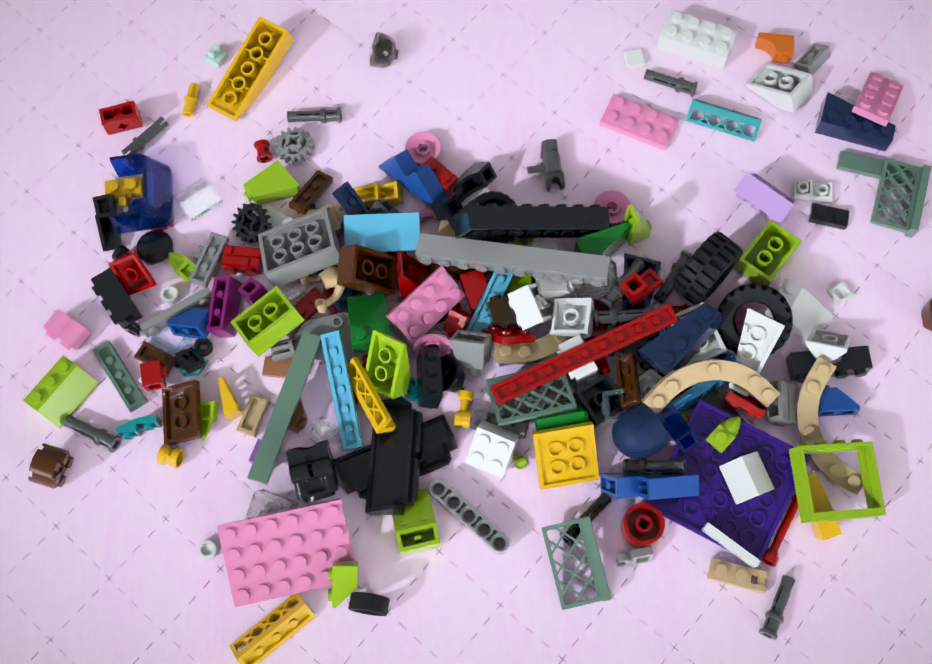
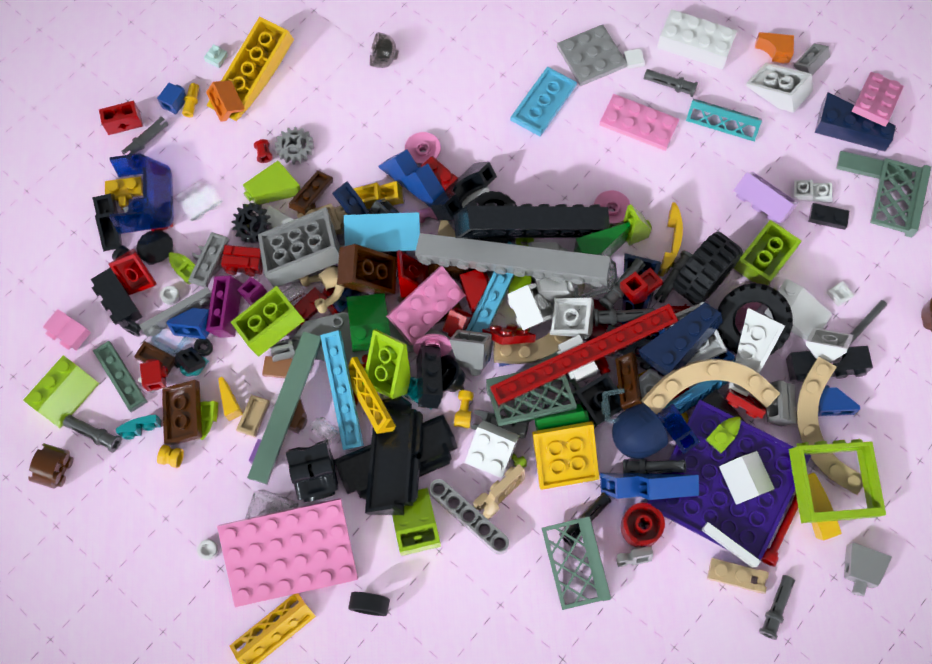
dark grey pin [287,107,342,124] -> none
lime slope [328,561,359,608] -> none
dark brown brick [486,294,513,325] -> none
dark grey piece [527,139,565,192] -> none
none -> blue brick [157,82,186,115]
none -> orange panel [206,80,245,122]
none -> tan plate [473,464,525,520]
none -> medium azure tile [510,66,577,137]
none -> light grey plate [557,24,627,87]
none -> yellow slope [660,202,683,277]
none -> light grey torso [844,542,892,597]
none -> dark grey bar [850,300,887,345]

